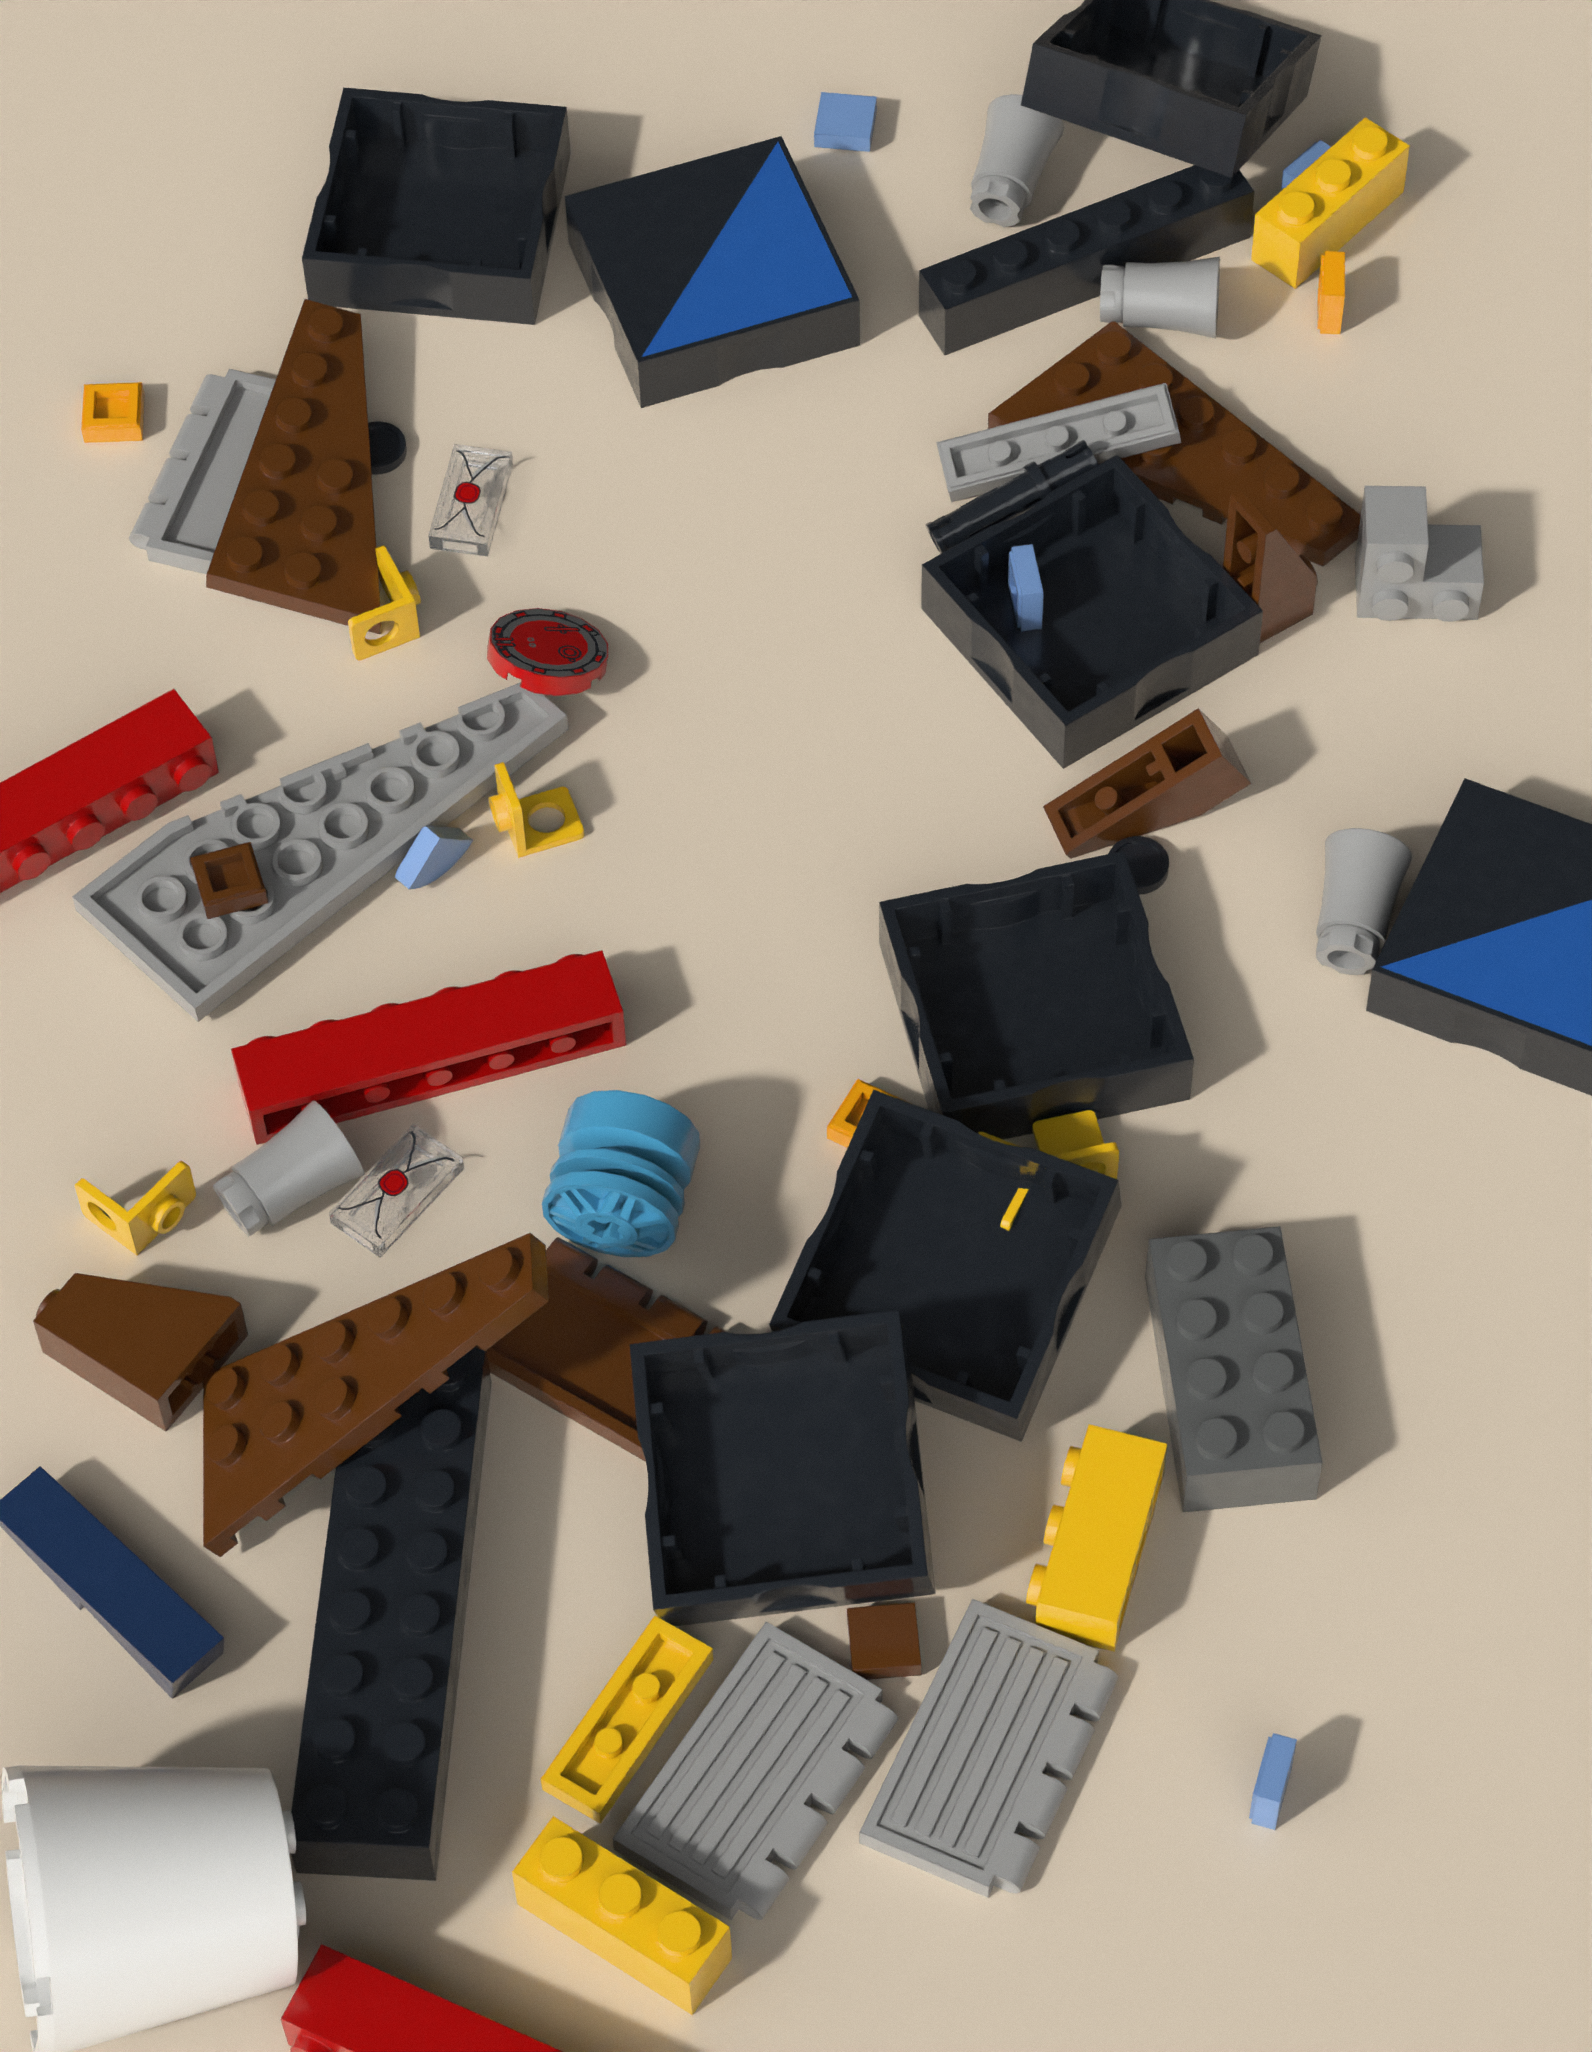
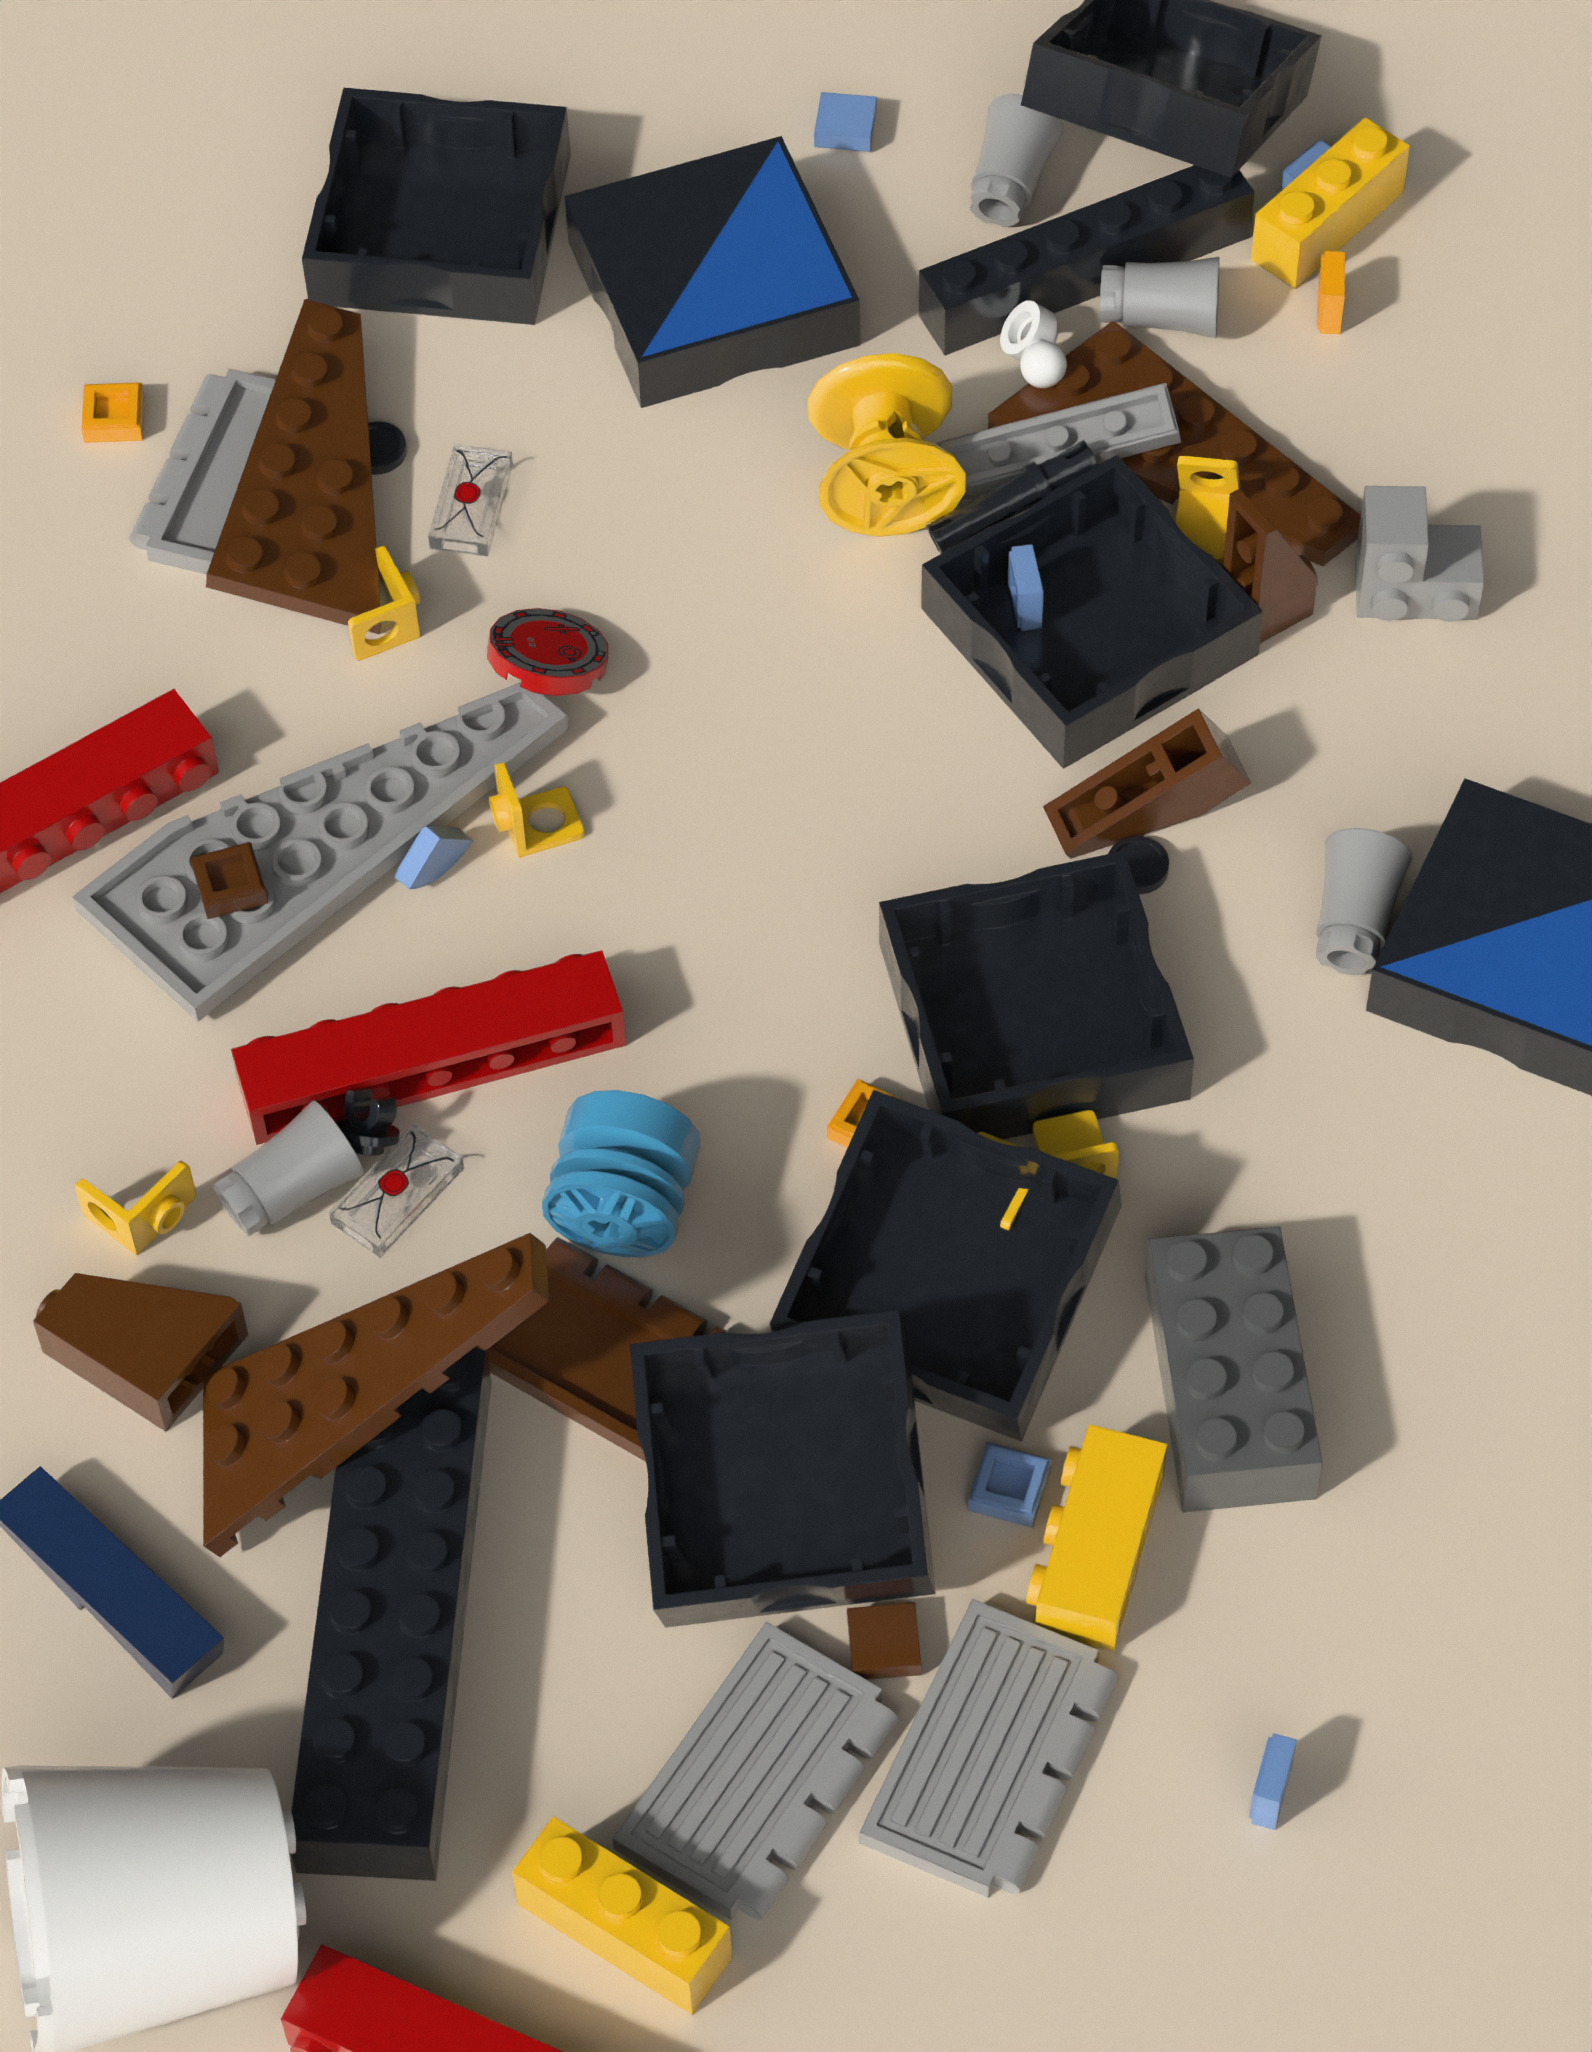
yellow plate [541,1615,714,1824] -> none
none -> black plate [336,1087,400,1156]
none -> yellow piece [807,353,966,537]
none -> medium blue tile [968,1442,1052,1528]
none -> white plate [1000,301,1067,388]
none -> yellow bracket [1175,456,1240,563]

